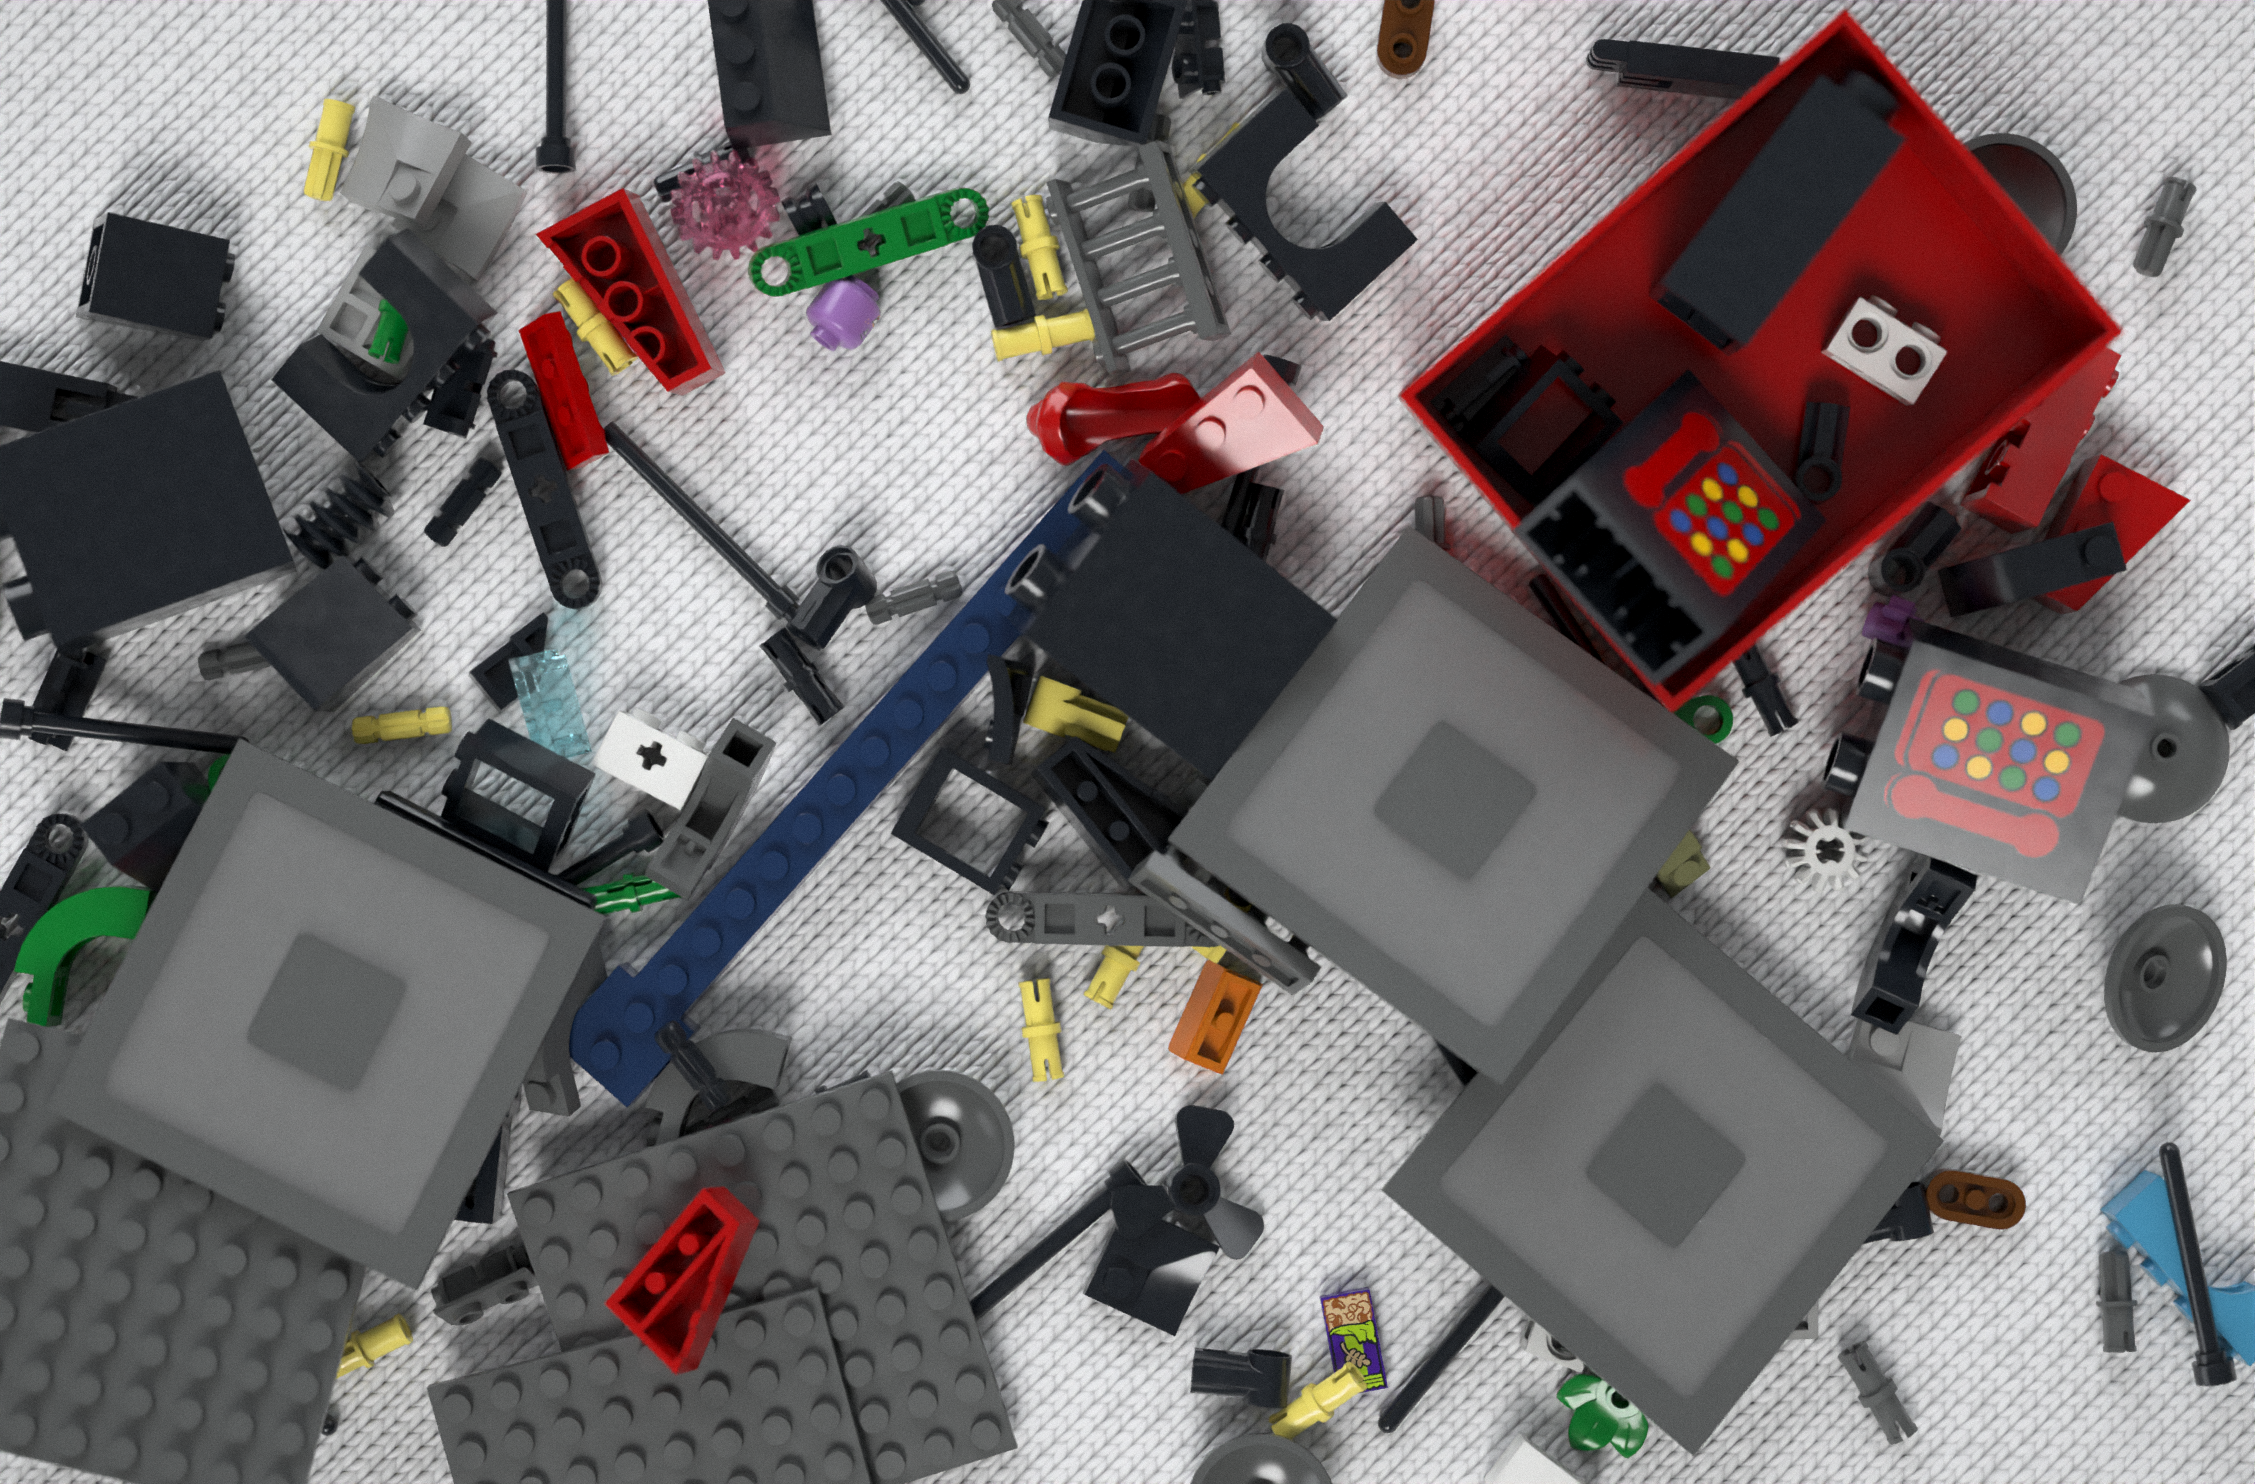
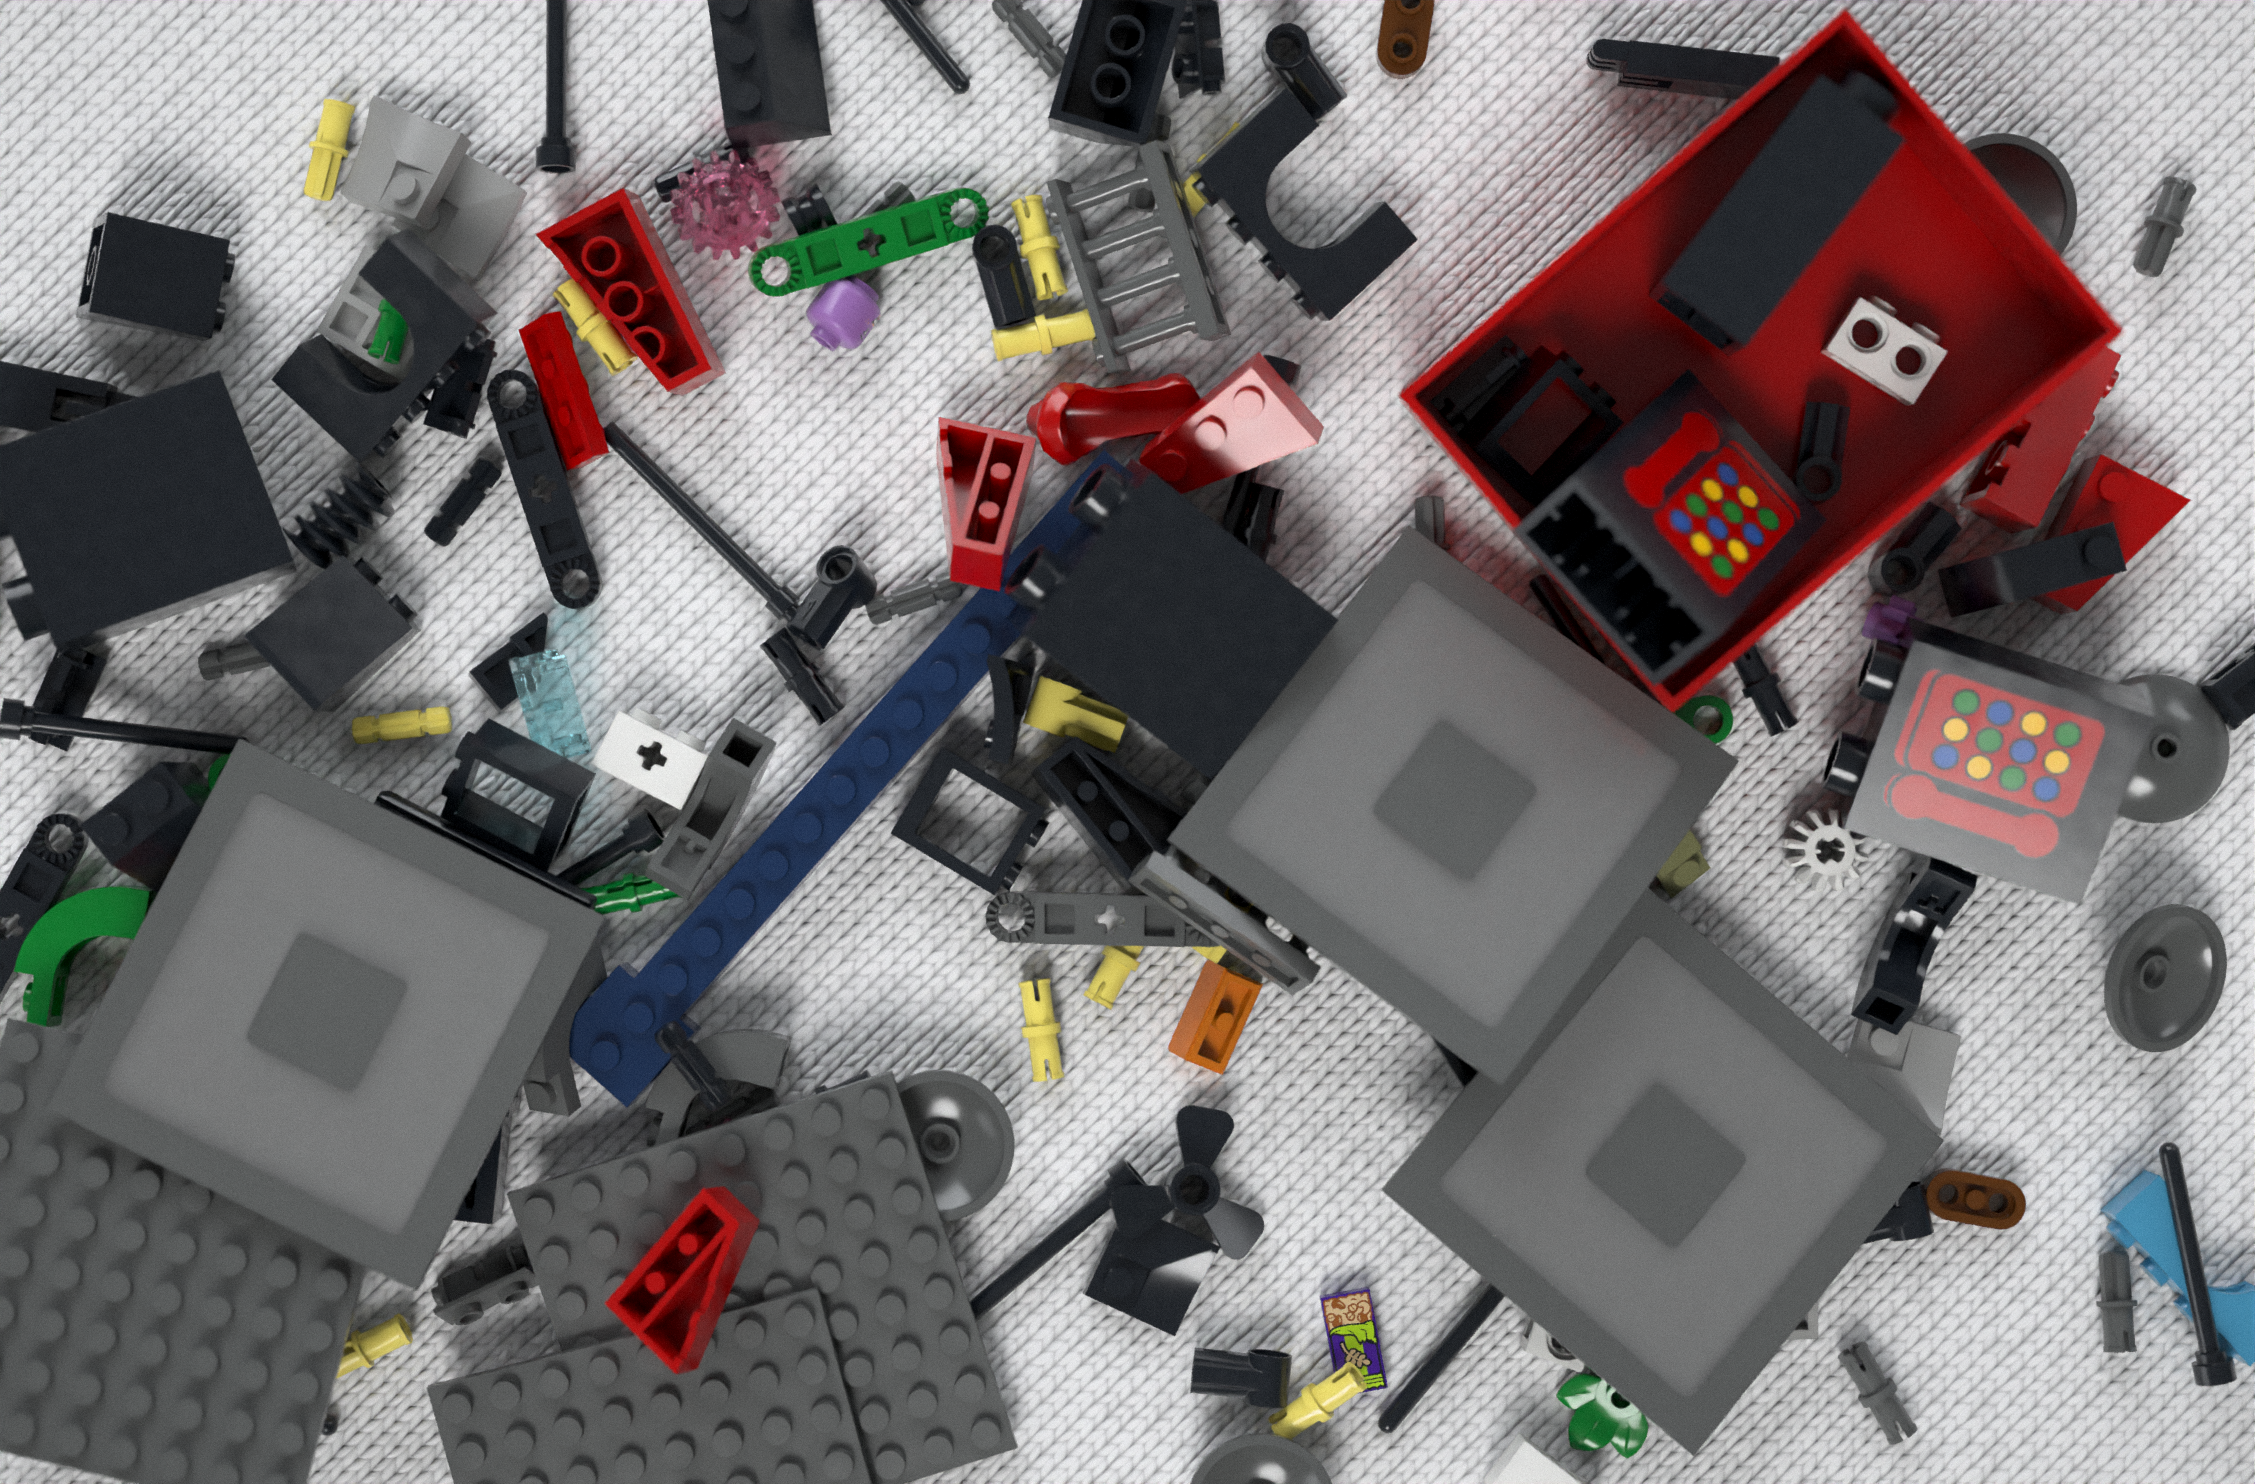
none -> red wedge [936,417,1036,591]

